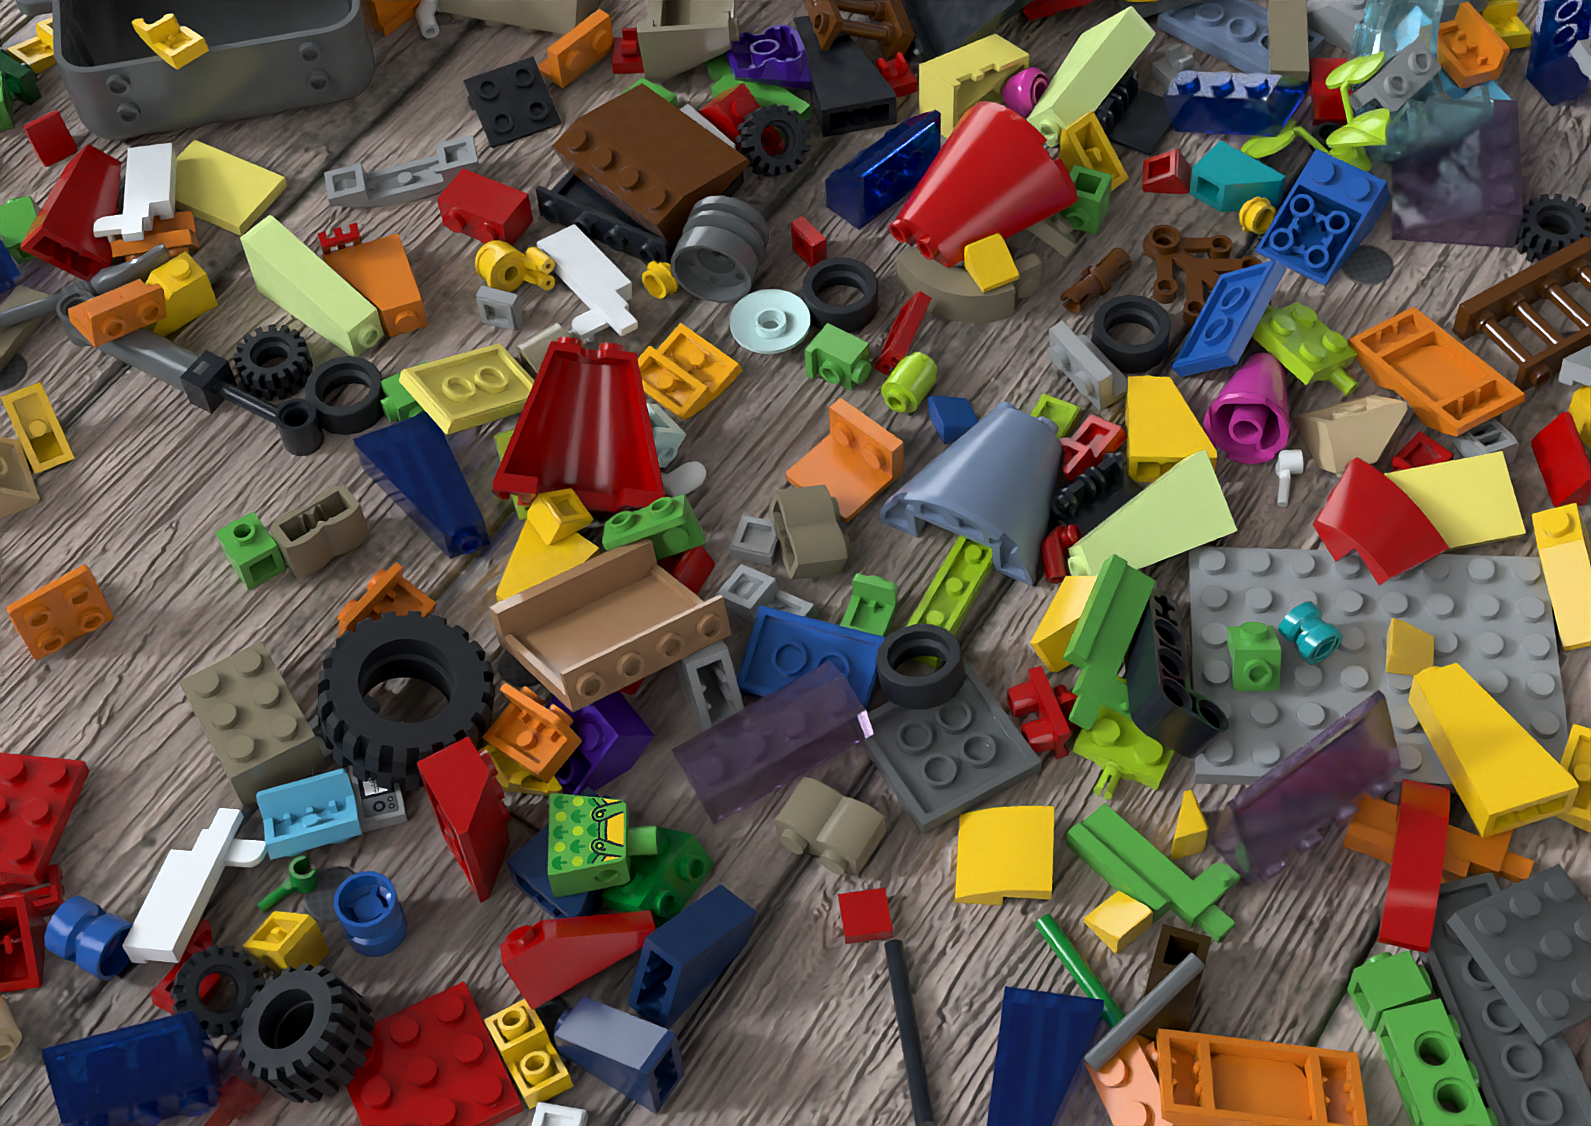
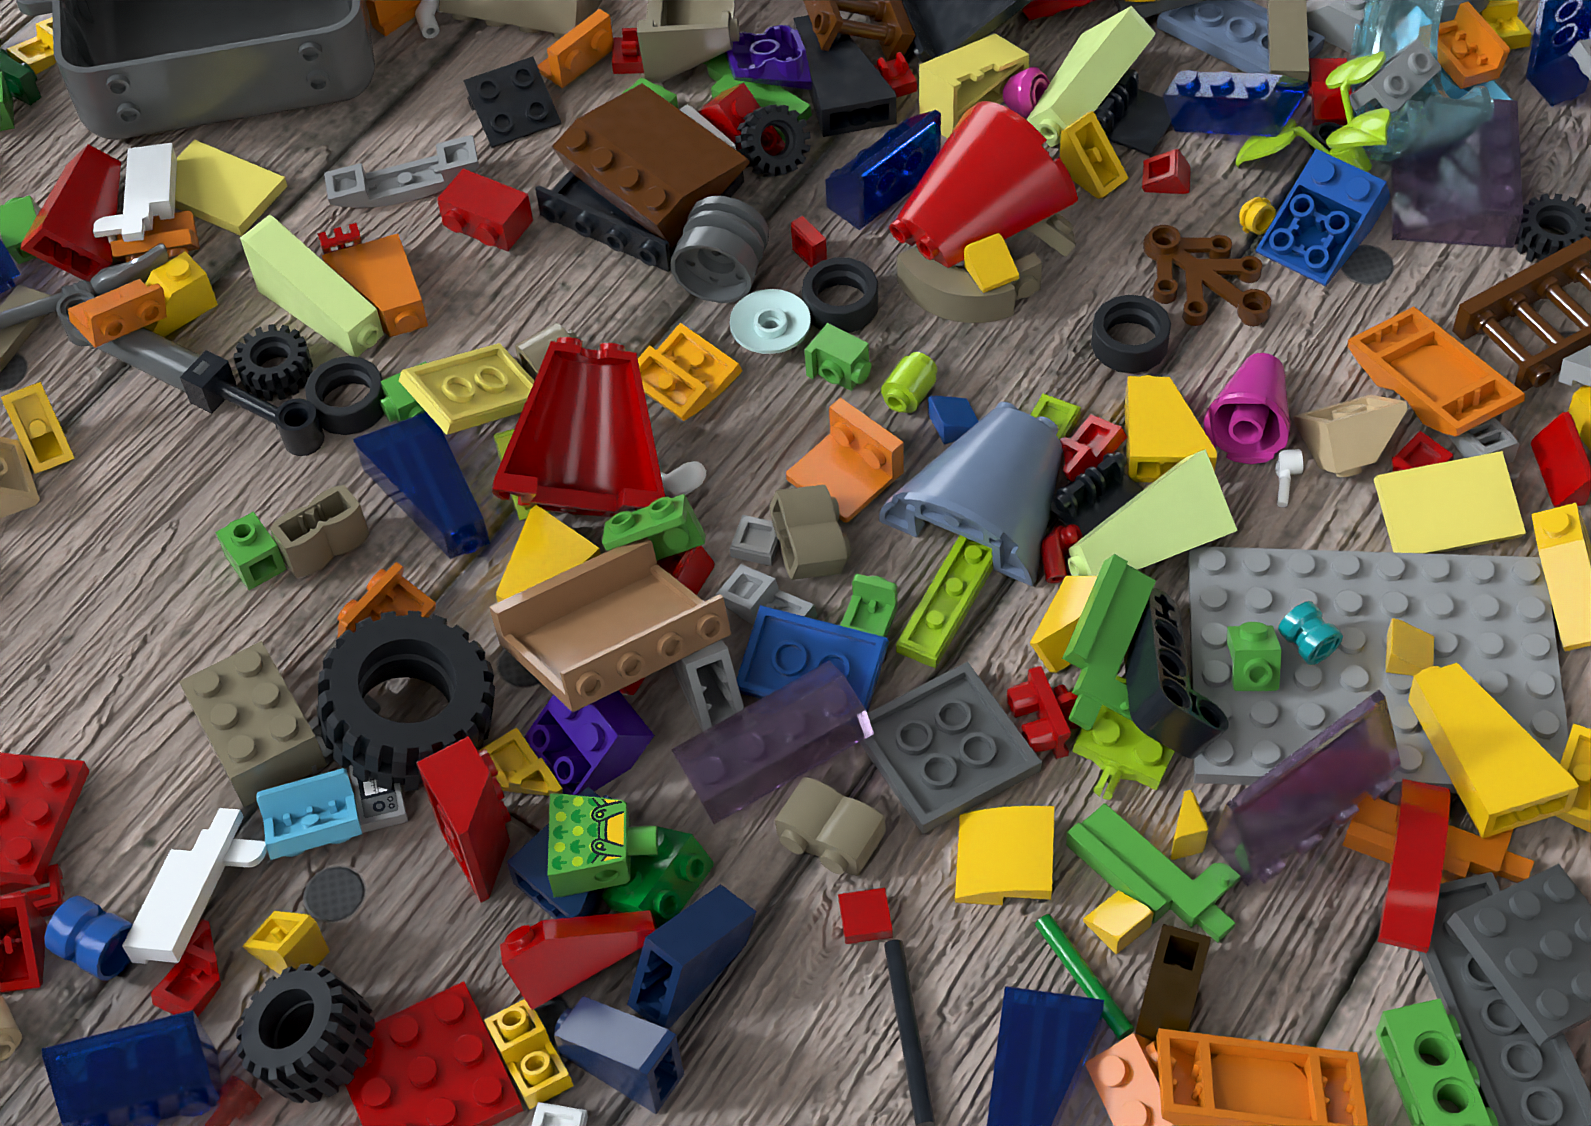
orange bracket [6,564,114,661] -> none
red slope [23,109,78,167] -> none
yellow slope [132,14,209,70] -> none
black tyre [171,945,265,1038] -> none
green hand [257,856,318,913] -> none
blue wheel [333,871,408,957] -> none
yellow piece [475,240,555,292] -> none
light grey tile [476,285,523,331] -> none
orange bracket [482,683,582,784] -> none
yellow slope [527,488,594,545] -> none
white piece [537,224,638,343] -> none
yellow plate [642,261,678,299] -> none
light aqua bracket [647,403,687,468] -> none
red tile [874,291,932,375] -> none
black tyre [876,624,965,710] -> none
light grey bracket [1048,321,1127,411] -> none
bright green brick [1060,165,1112,235] -> none
reddish brown pin [1060,247,1132,314] -> none
dark grey bar [1083,952,1205,1072] -> none
light grey tile [1151,43,1205,96] -> none
blue tile [1172,259,1287,377] -> none
teal slope [1189,140,1286,212] -> none
lime plate [1251,302,1359,397] -> none
red slope [1312,457,1449,586] -> none
bright green brick [1347,950,1432,1032] -> none

